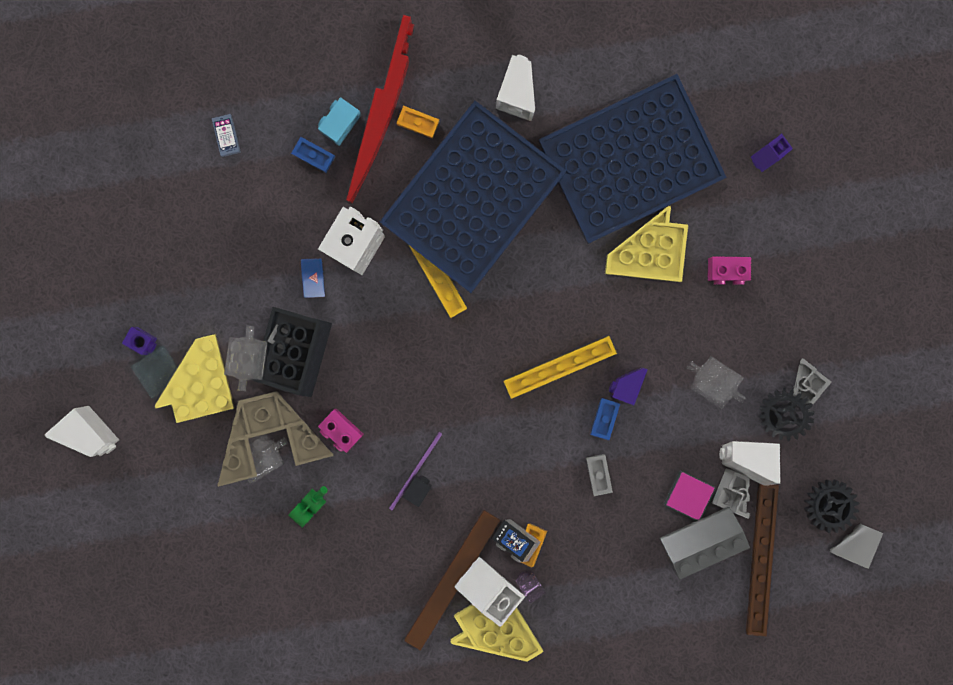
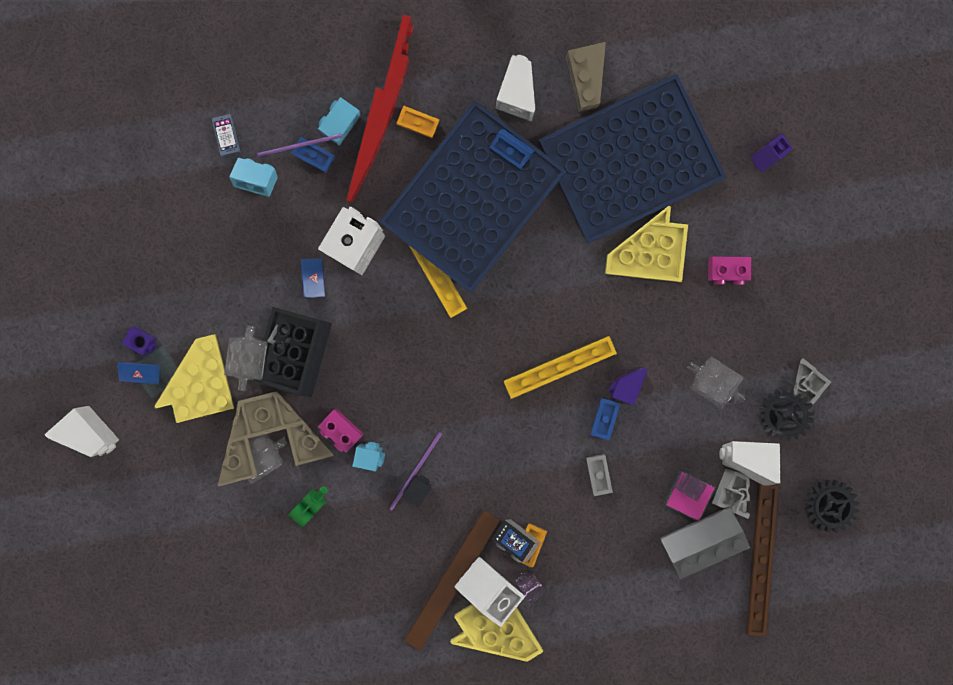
light grey slope [830,524,883,569] -> none
none -> blue slope [117,362,160,384]
none -> medium azure brick [230,158,278,197]
none -> medium lavender piece [258,134,342,157]
none -> medium azure brick [352,442,385,471]
none -> blue slope [489,129,534,169]
none -> dark tan wedge [566,42,606,112]
none -> clear purple brick [676,472,707,501]

